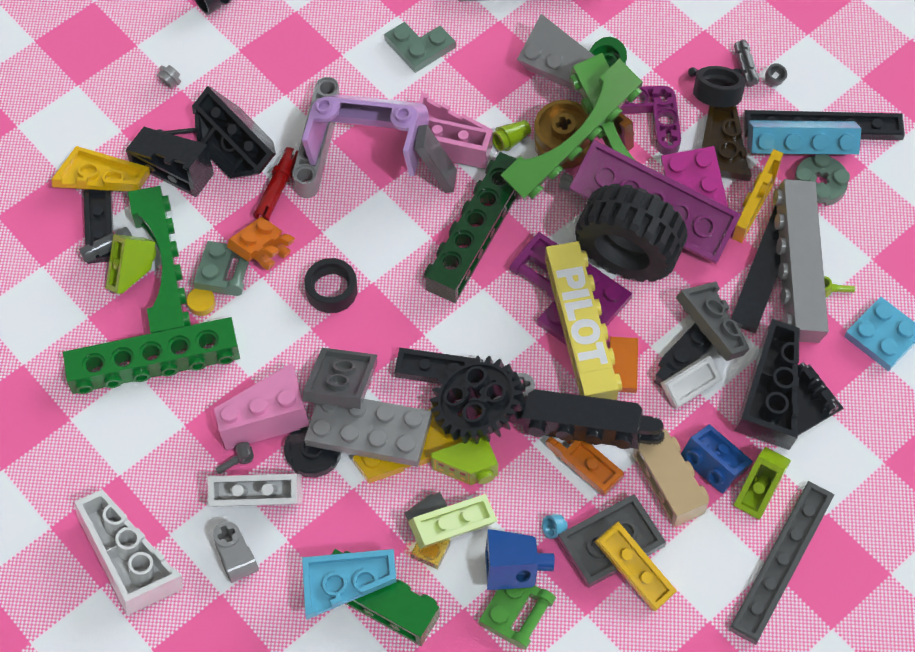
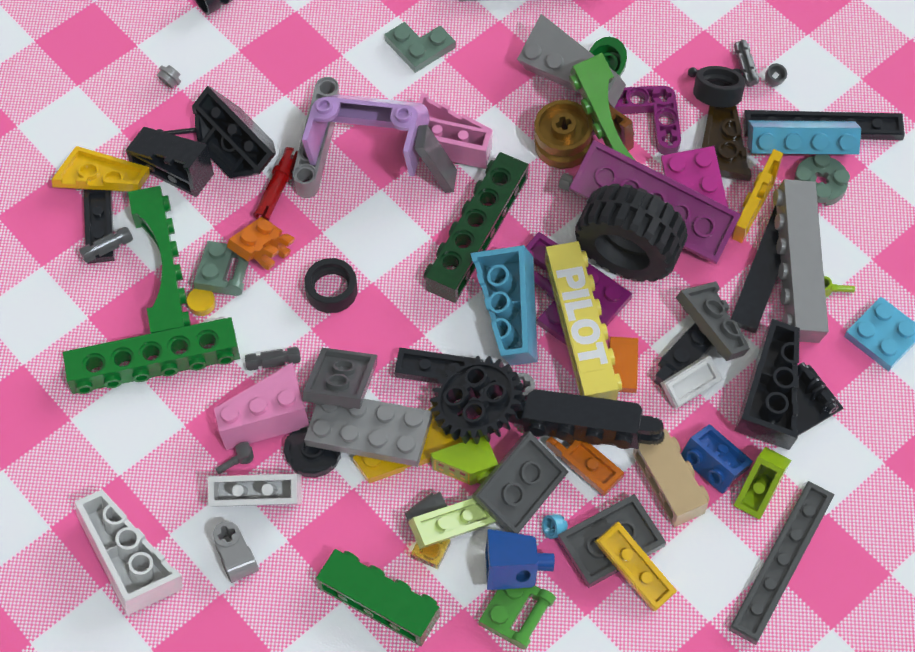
lime slope [105,234,156,294] -> none
medium azure wing [302,549,397,620] -> none
lime cone [492,120,531,152] -> none
bright green arch [501,58,643,201] -> none
none -> dark grey axle [245,346,301,371]
none -> medium azure wedge [470,245,538,366]
none -> dark grey tile [472,431,569,533]

